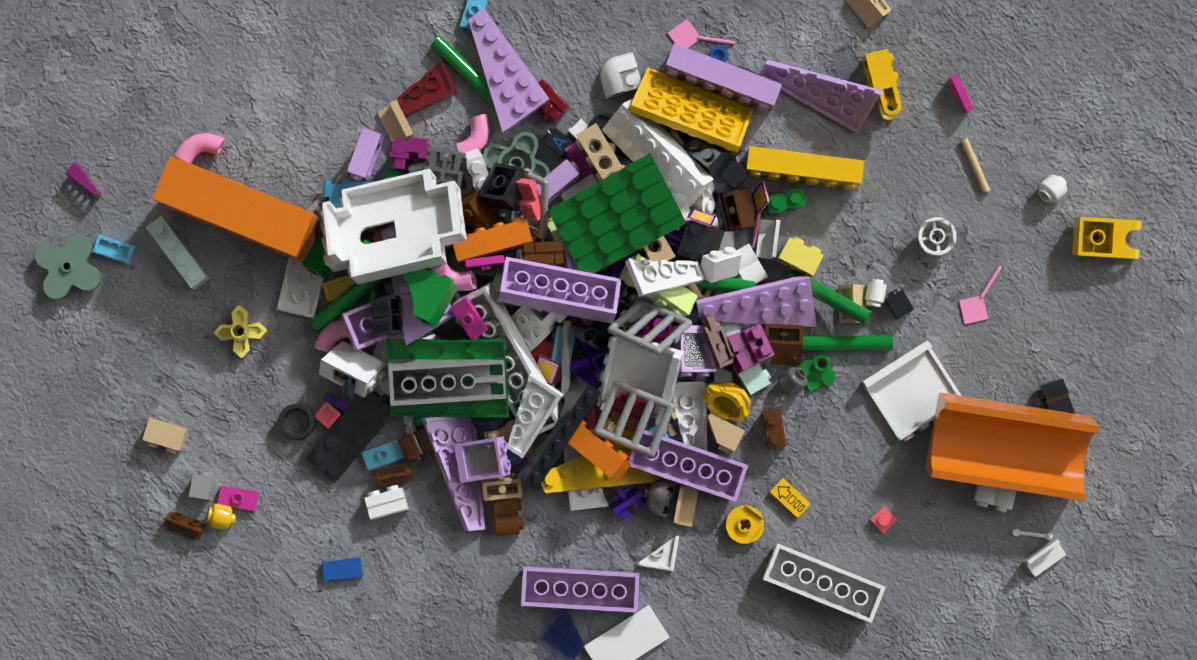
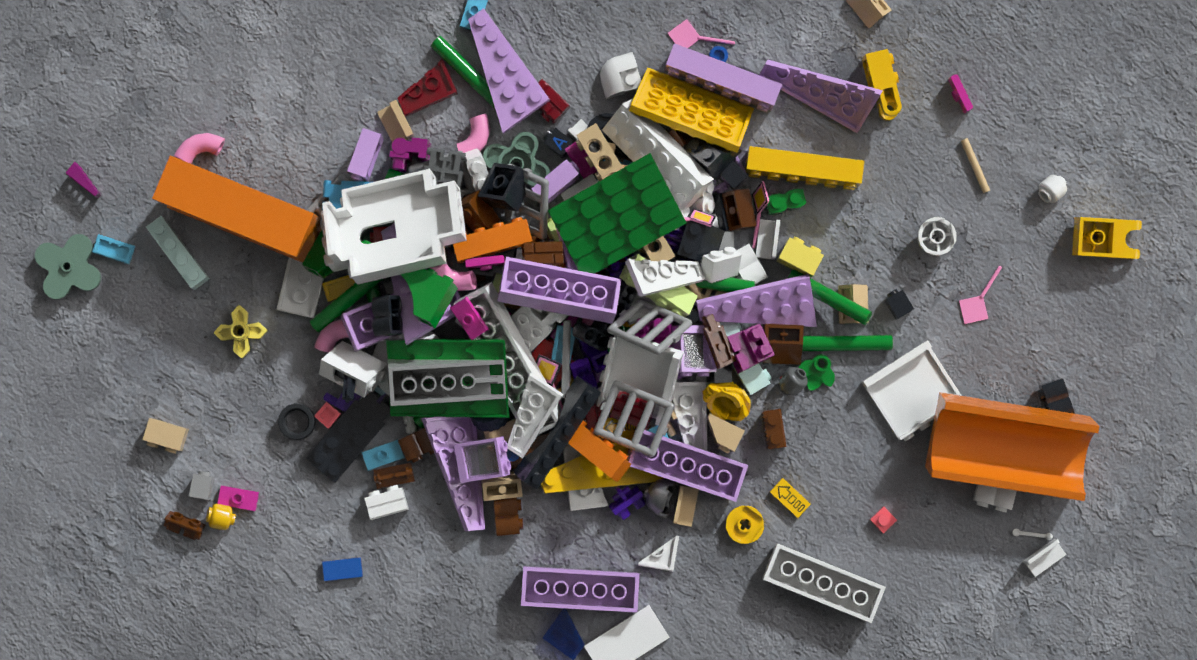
coral slope [516,178,541,221] -> none
white brick [865,279,887,307] -> none

